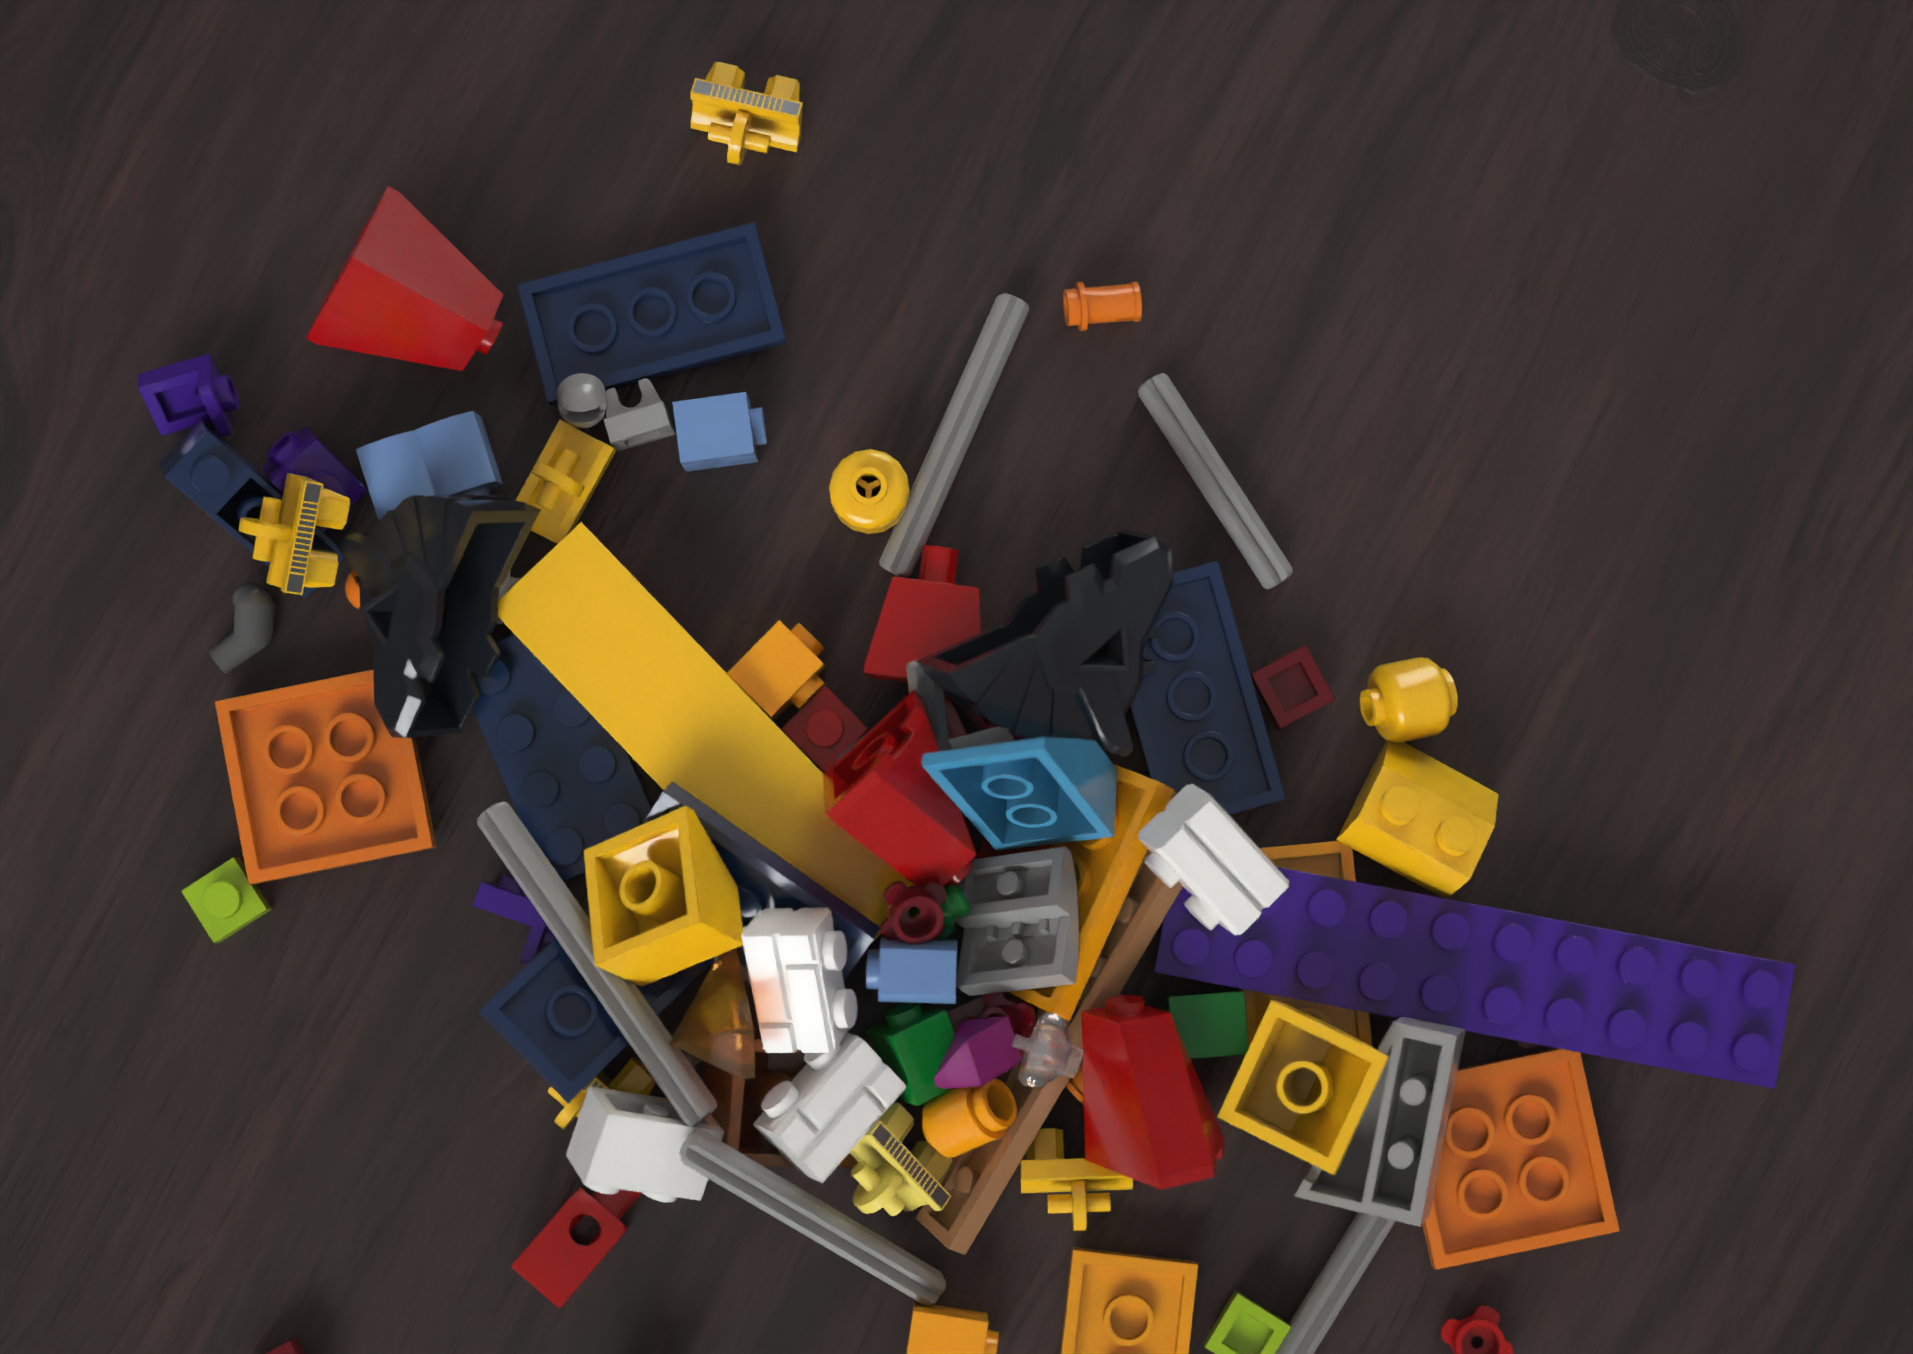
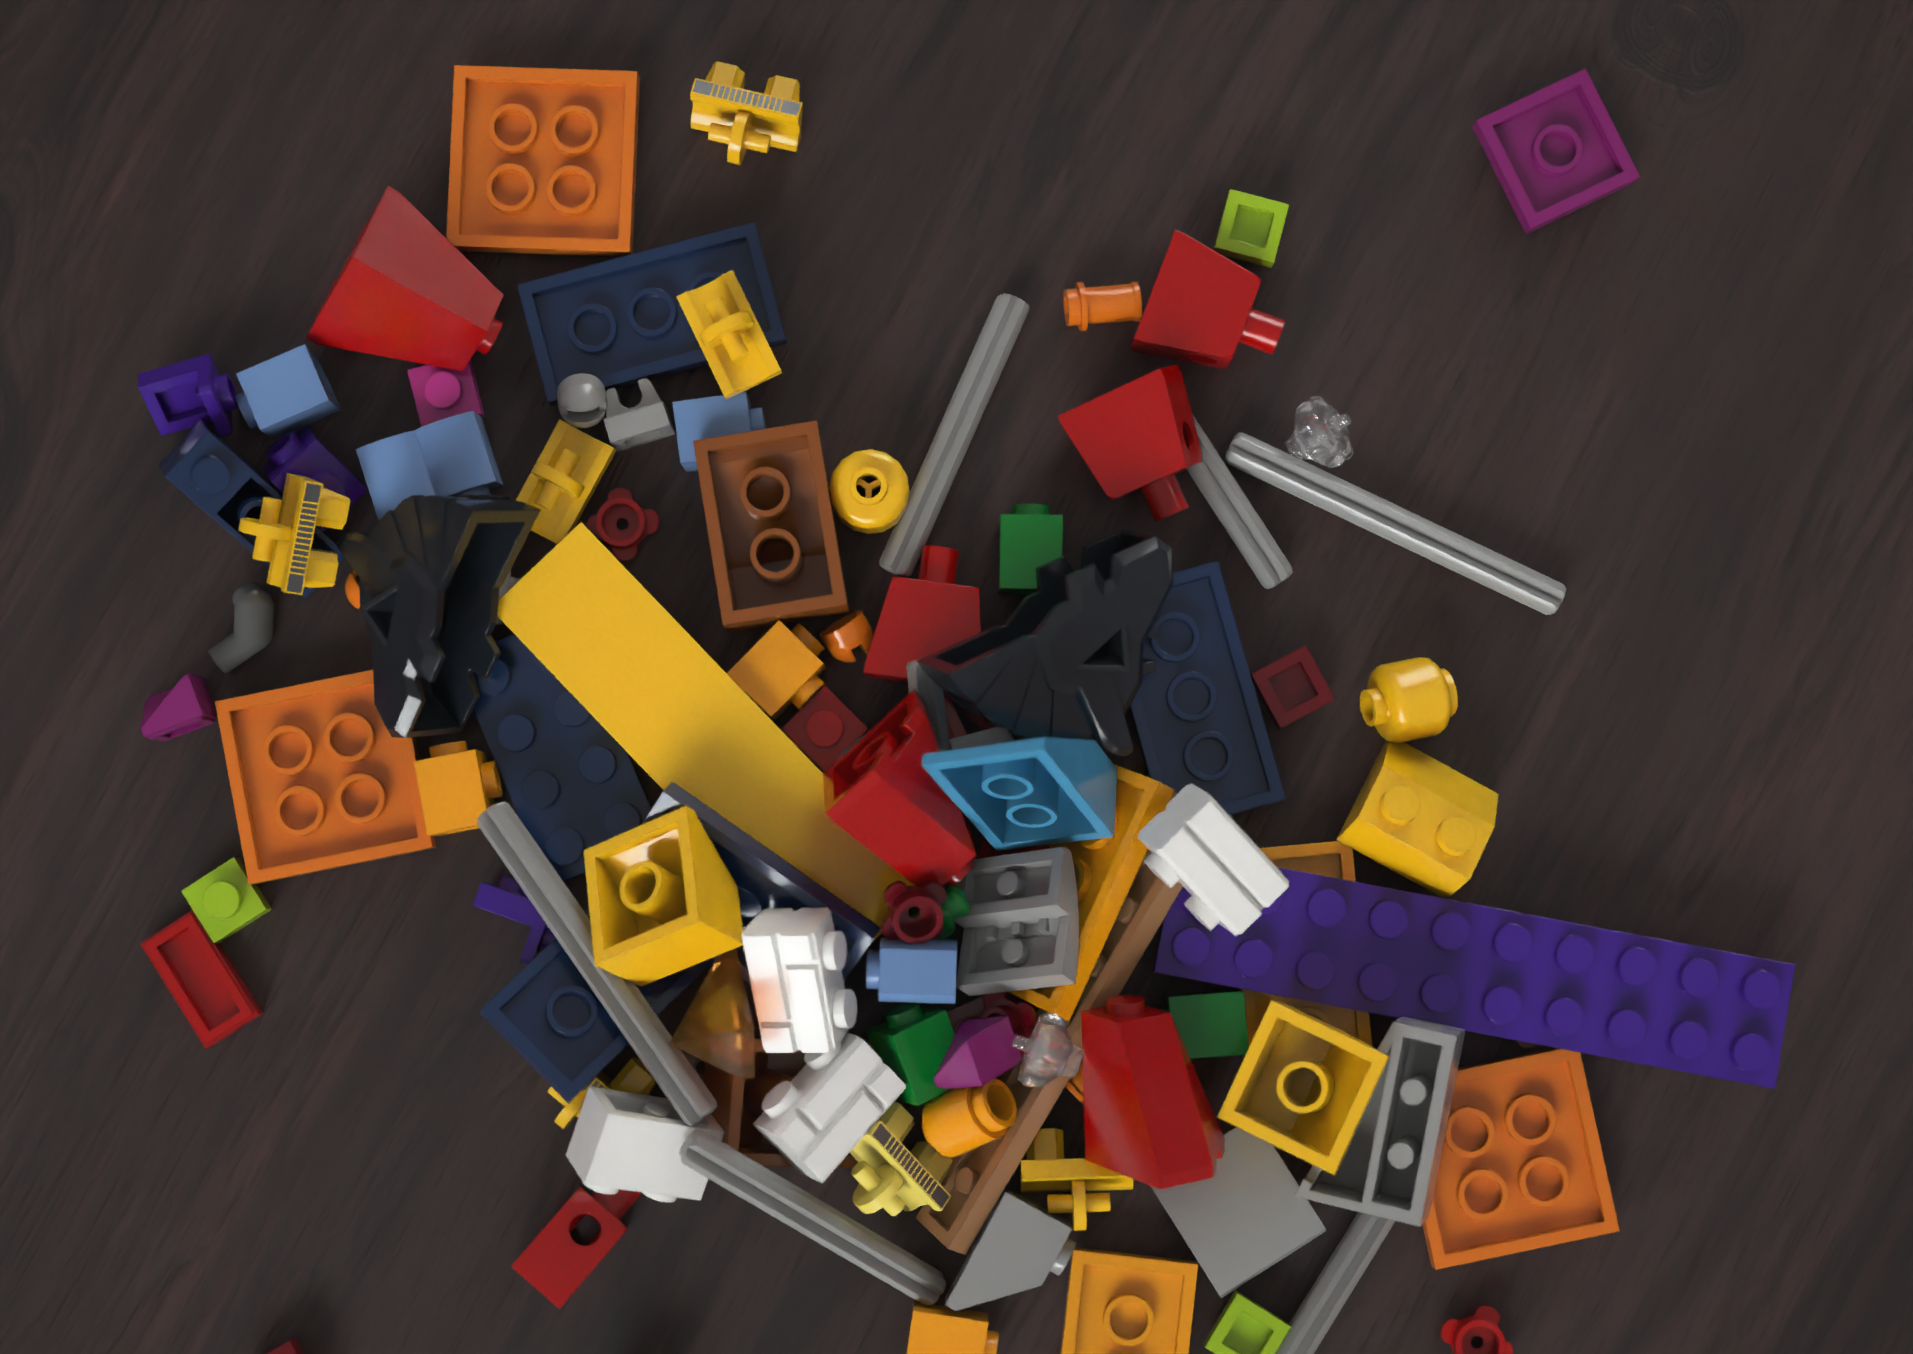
none -> red tile [140,910,263,1049]
none -> magenta slope [141,673,218,742]
none -> medium blue brick [236,344,342,440]
none -> dark pink plate [407,359,485,427]
none -> light orange brick [413,741,503,836]
none -> orange plate [446,65,640,257]
none -> red plate [586,488,660,561]
none -> yellow hips [676,270,782,400]
none -> dark orange slope [693,420,850,633]
none -> orange hinge [819,610,874,663]
none -> light grey slope [945,1187,1076,1311]
none -> green brick [998,504,1063,595]
none -> red torso [1058,364,1203,522]
none -> red torso [1130,230,1285,369]
none -> light grey slope [1151,1127,1326,1298]
none -> lime plate [1213,189,1289,268]
none -> light grey axle [1225,432,1566,615]
none -> clear piece [1285,396,1354,468]
none -> magenta plate [1472,68,1640,234]

